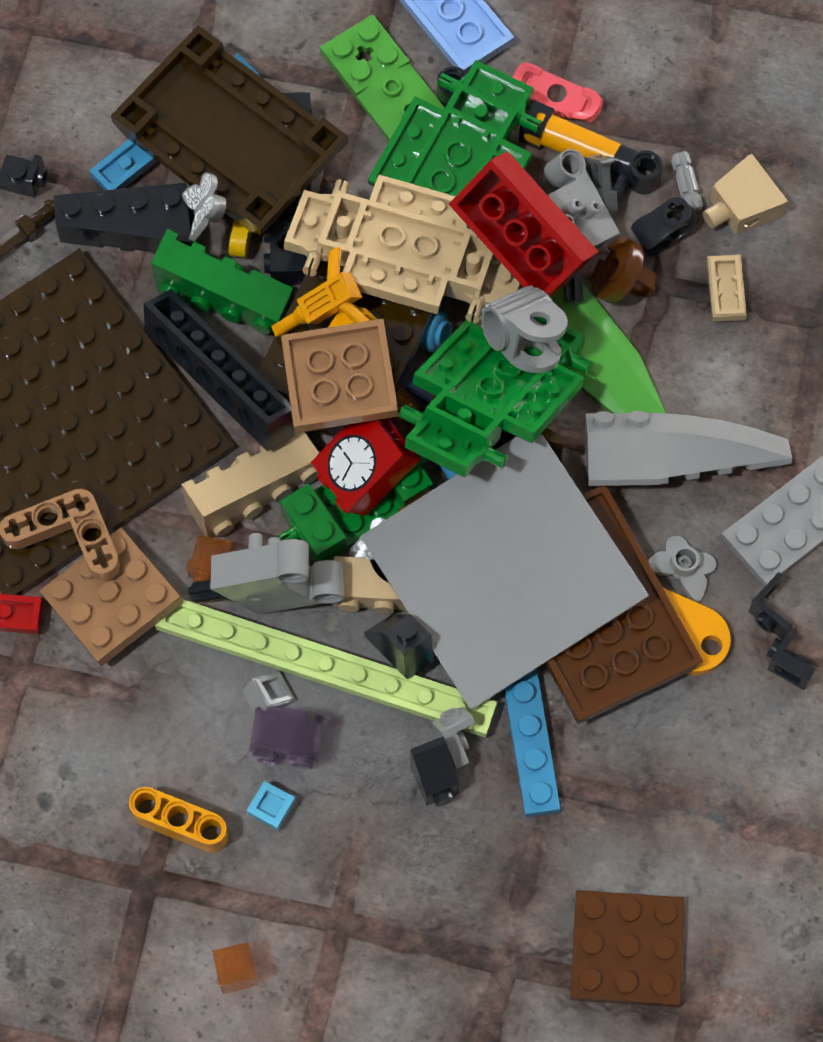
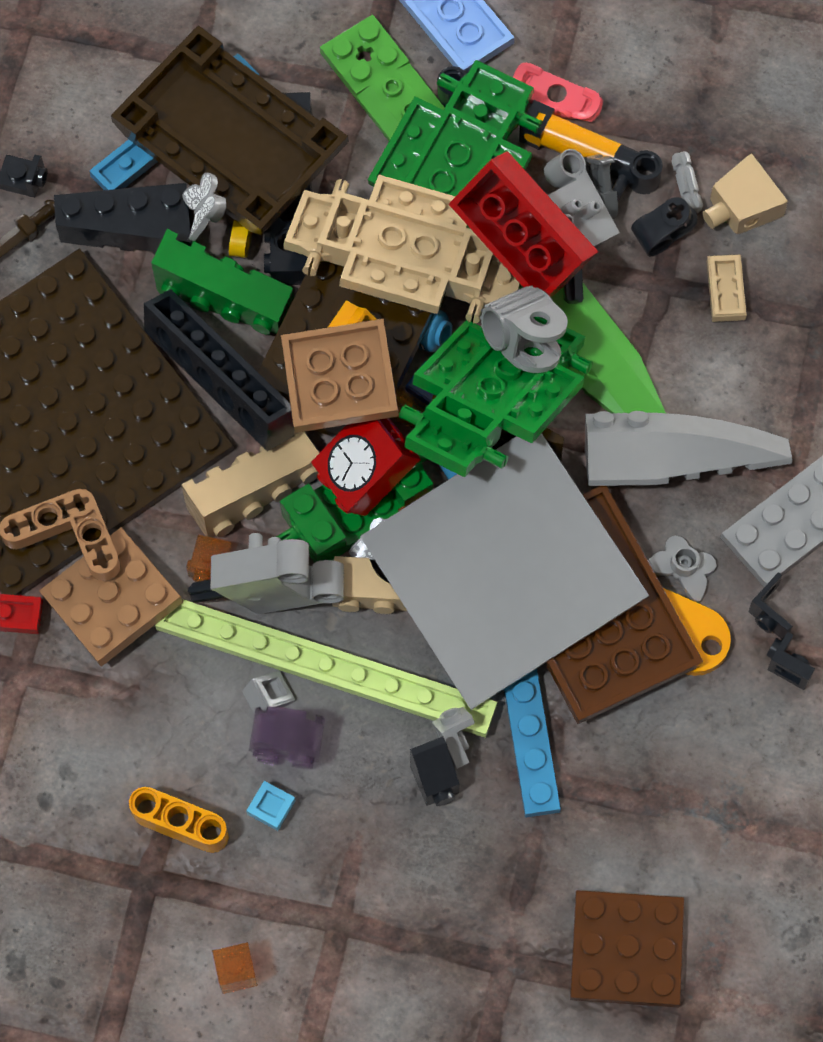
light orange piece [271,247,371,338] -> none
black slope [364,614,434,679] -> none
reddish brown tile [592,237,657,303] -> none

